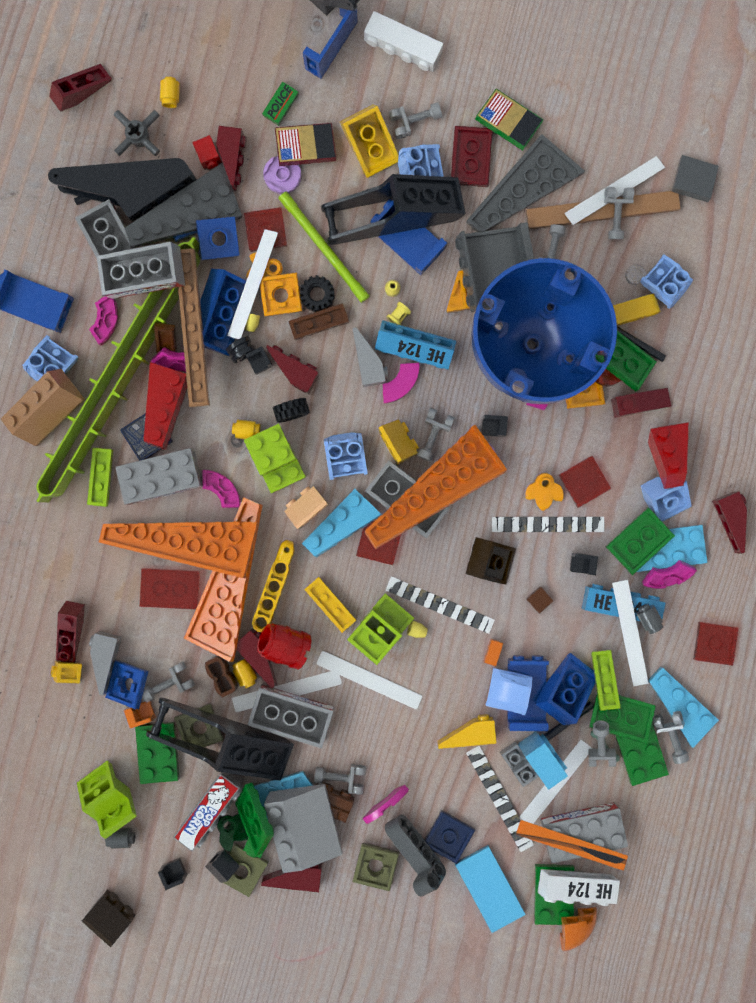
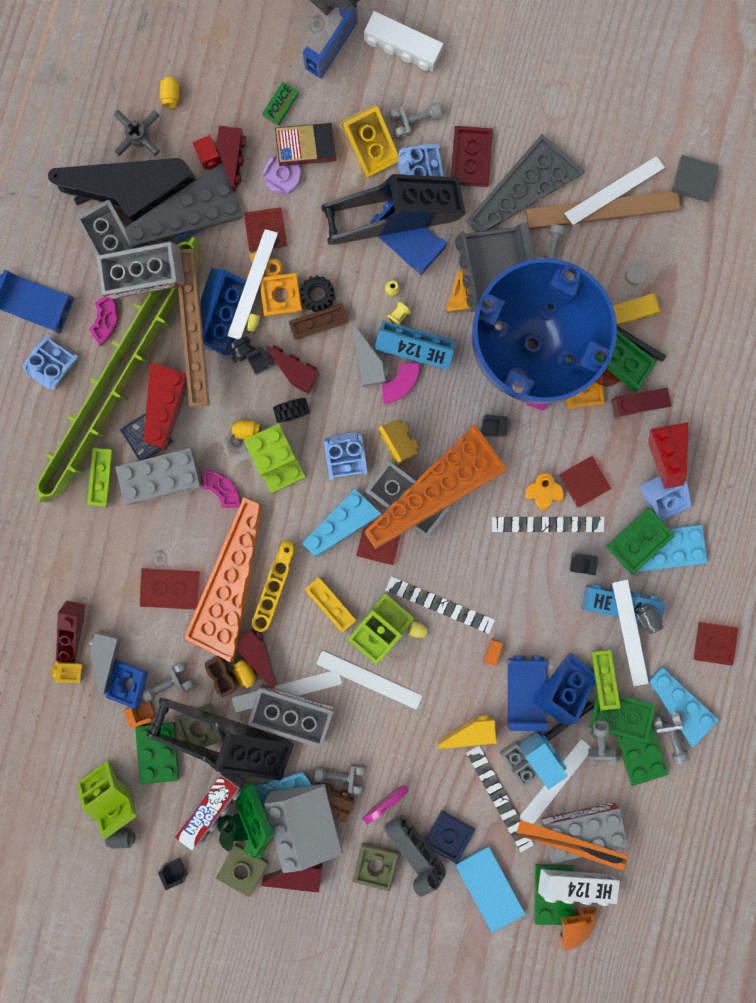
medium nougat slope [1,369,85,446] -> none
dark red slope [49,64,111,112] -> none
dark brown slope [82,889,135,948] -> none
orange wing [99,521,259,578] -> none
dark pink tile [151,347,186,372] -> none
reddish brown tile [154,323,177,353] -> none
blue piece [196,216,240,260] -> none
black panel [205,850,239,883] -> none
red piece [257,623,312,670] -> none
lime piece [278,191,370,303] -> none
light nougat slope [284,486,329,529] -> none
light grey bar [417,408,455,462] -> none
dark brown slope [466,537,516,585] -> none
tile [475,89,543,151] -> none
light blue slope [485,667,532,715] -> none
reddish brown tile [526,587,553,614] -> none
light grey bar [604,187,634,239] -> none
light blue slope [640,254,693,309] -> none
dark pink tile [642,560,697,589] -> none
dark red slope [712,491,747,554] -> none

